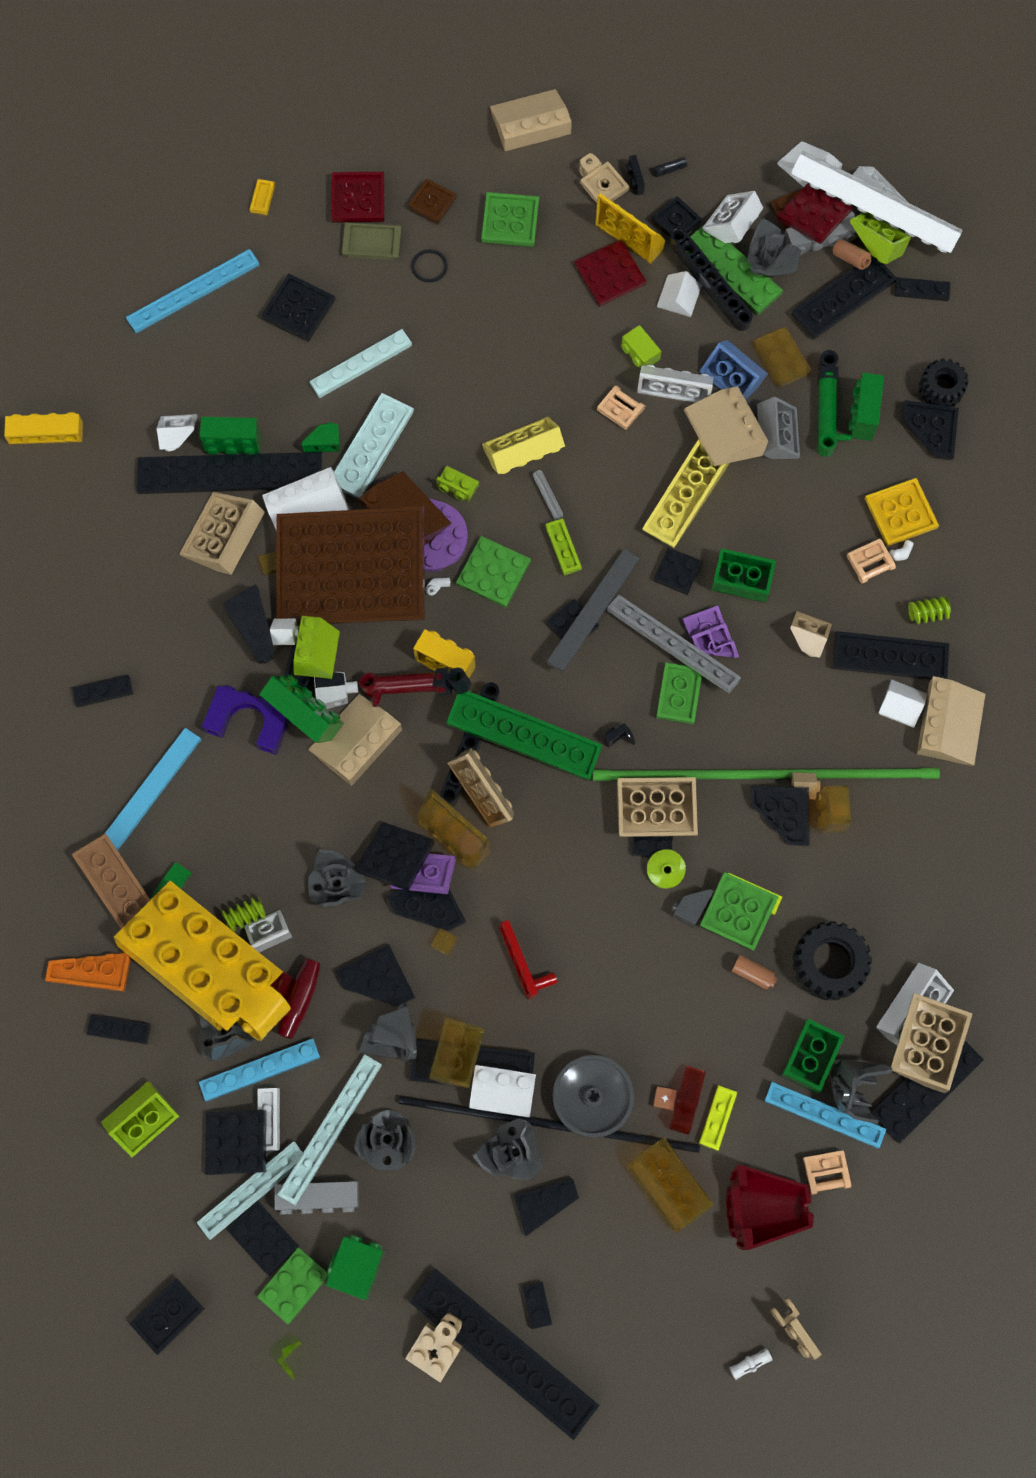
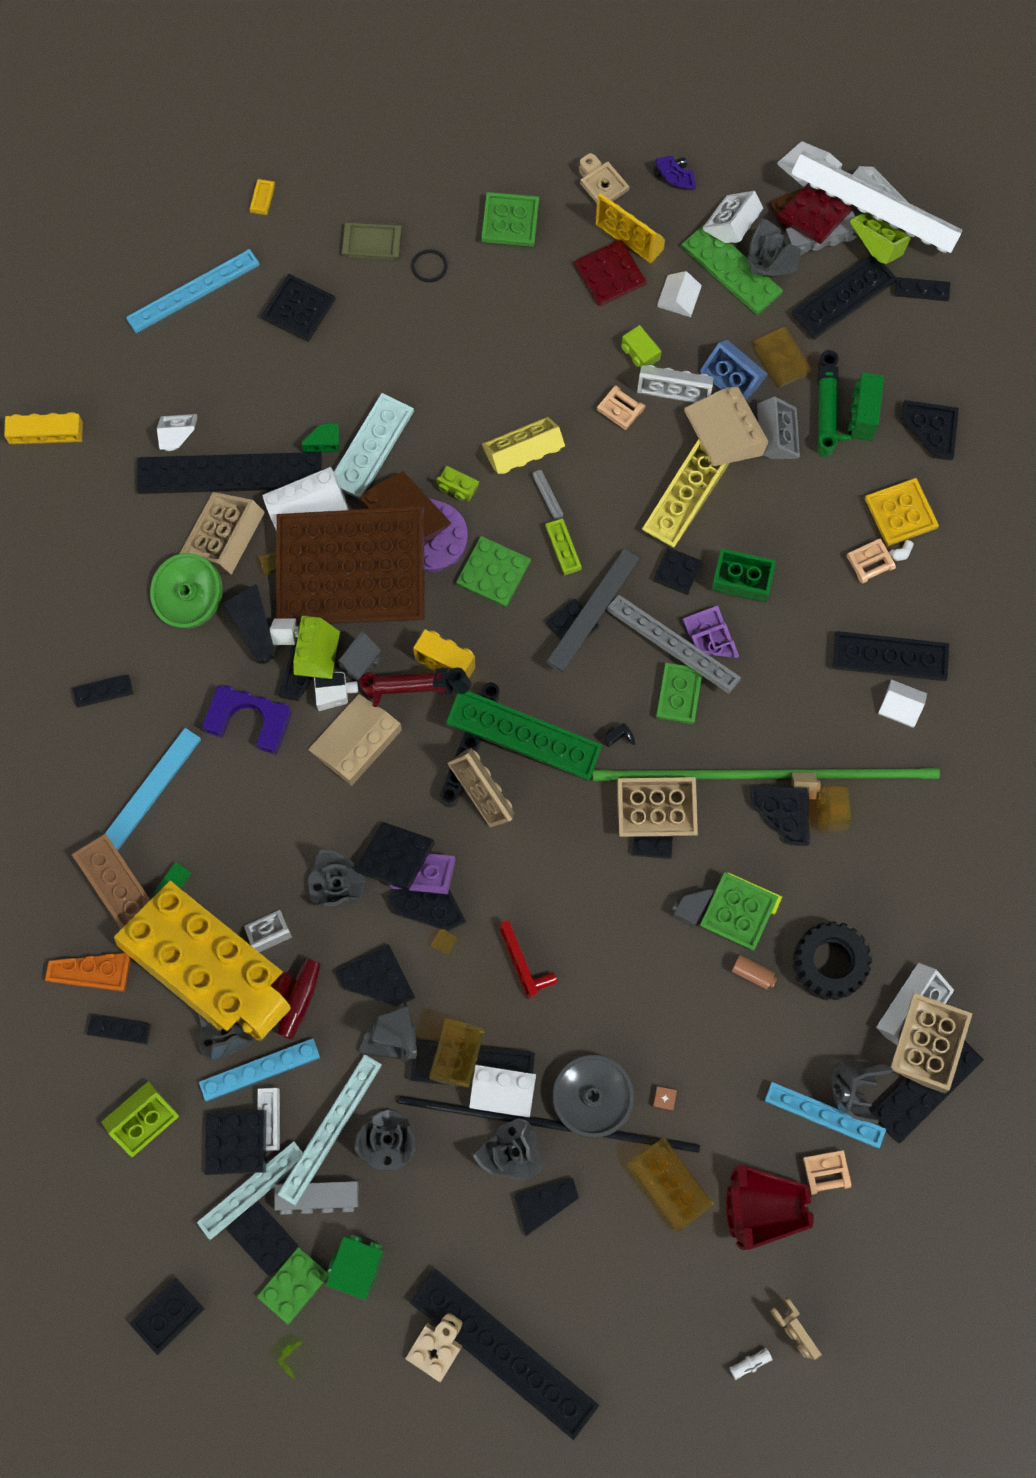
green brick [200,417,261,455] -> none
lime piece [221,896,266,932] -> none
green piece [259,675,344,743] -> none
light aqua plate [310,329,412,398] -> none
dark red plate [331,171,385,222] -> none
reddish brown plate [408,178,457,225] -> none
clear yellow slope [417,789,491,870] -> none
white arm [425,577,450,596] -> none
tan slope [490,89,572,151] -> none
black plate [523,1282,552,1329] -> none
black plate [626,155,645,196] -> none
lime dish [647,849,686,888] -> none
black plate [651,196,702,240] -> none
black beam [669,227,753,331] -> none
clear red slope [669,1066,706,1135] -> none
neon yellow tile [699,1085,737,1151] -> none
green brick [781,1019,845,1094] -> none
tan slope [790,611,832,658] -> none
nougat brick [833,239,871,270] -> none
lime piece [908,596,951,625] -> none
tan slope [917,676,985,766] -> none
black tyre [919,358,969,407] -> none
none -> bright green dish [150,553,222,629]
none -> dark grey slope [339,631,383,684]
none -> dark purple tile [655,156,696,190]

